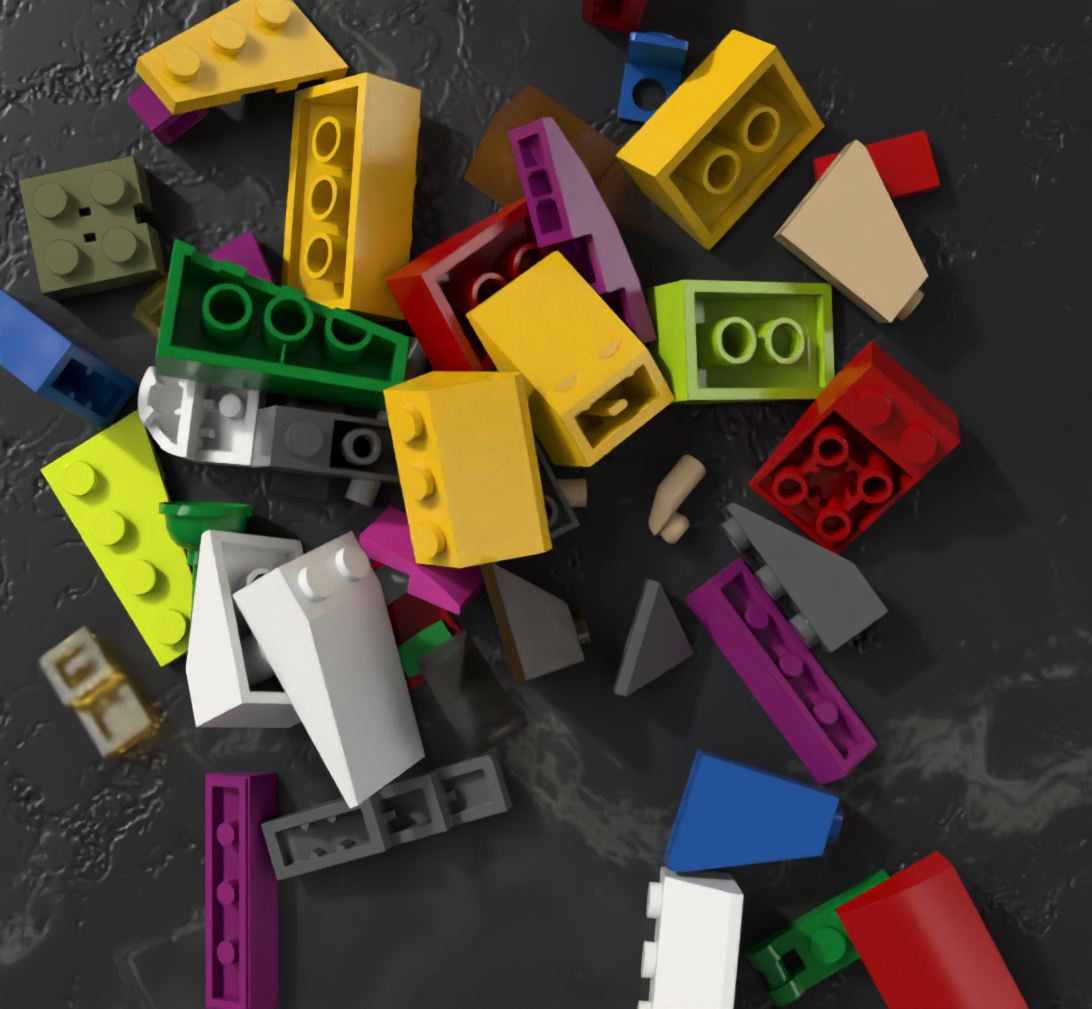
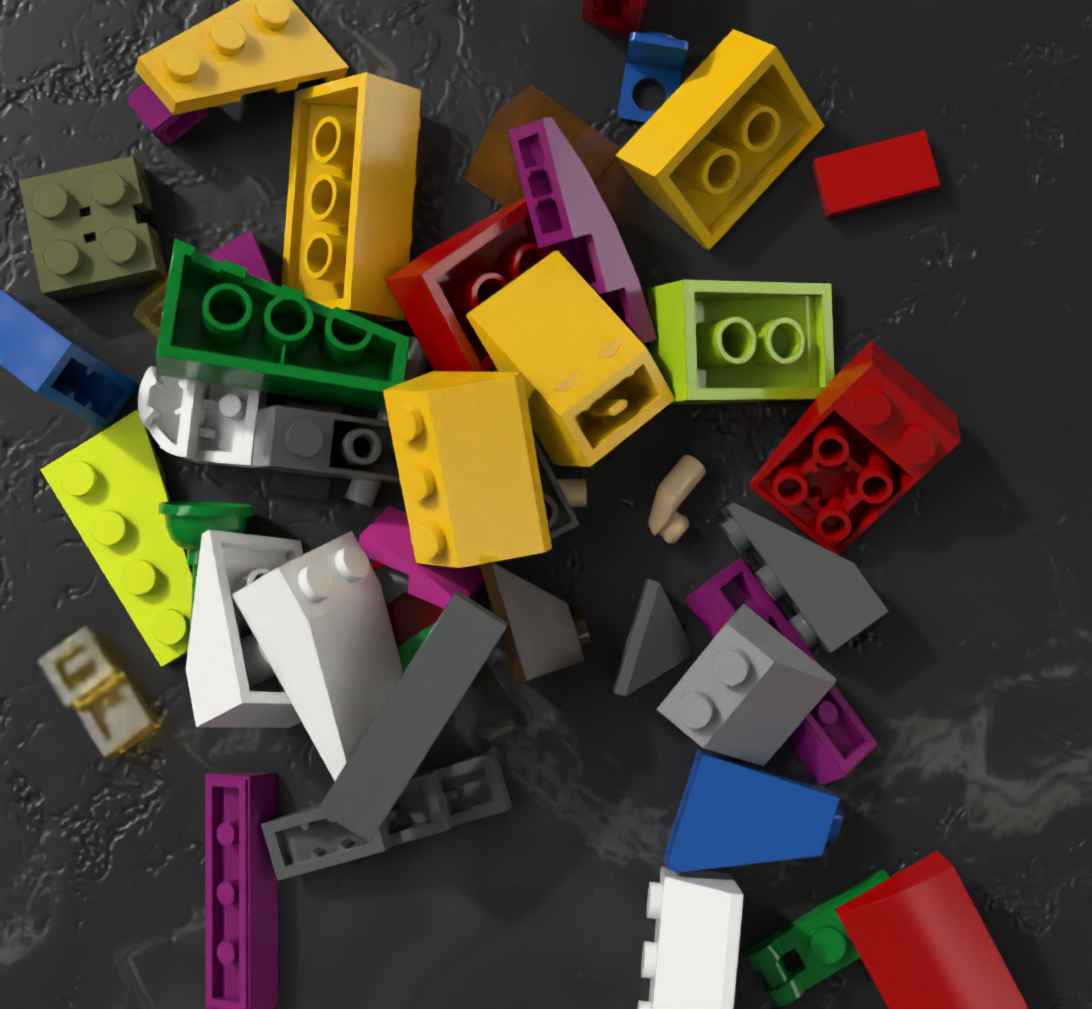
tan slope [773,139,928,323] -> none
none -> dark grey slope [317,590,509,843]
none -> light grey slope [656,604,837,766]

